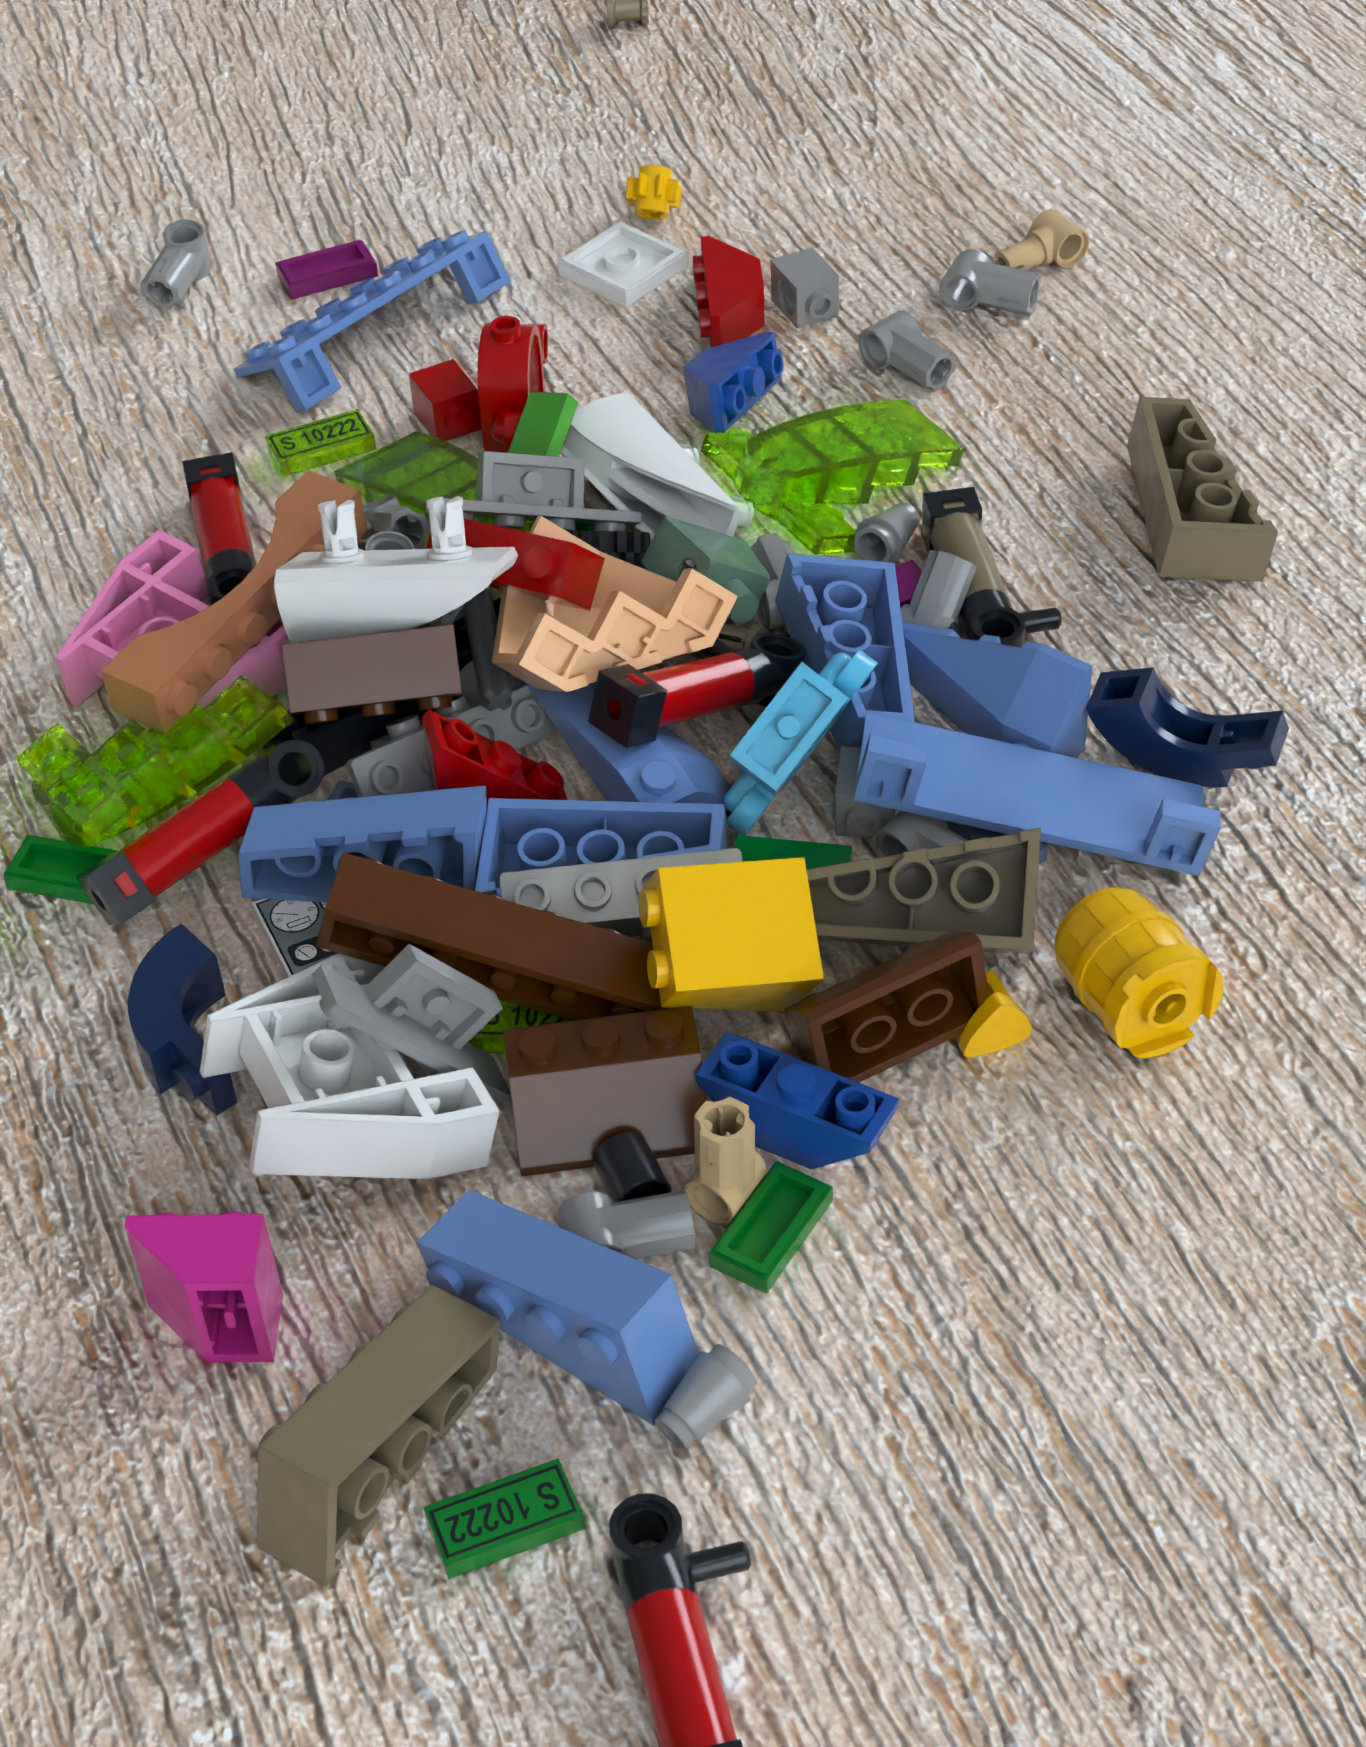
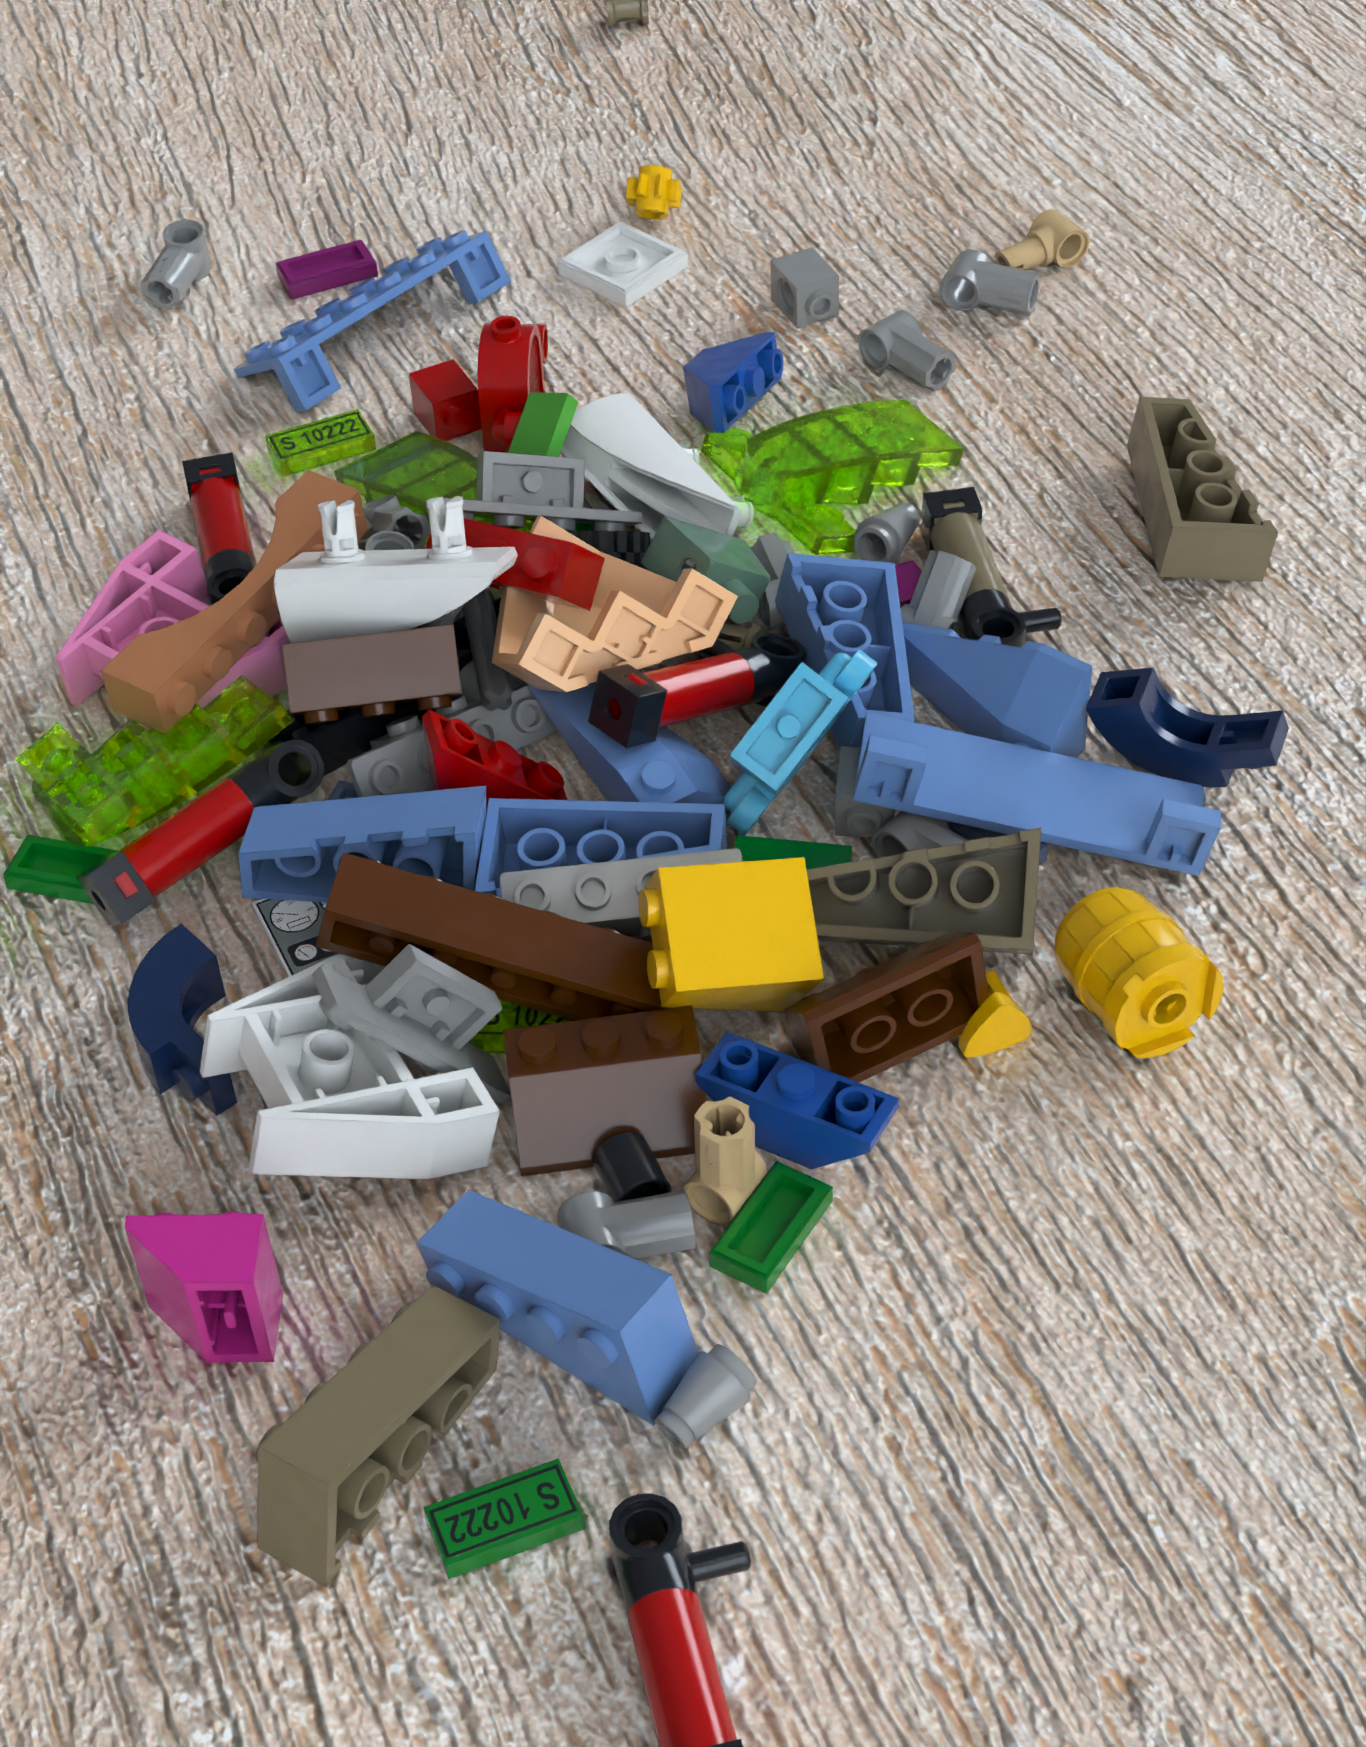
red slope [692,236,765,347] -> none

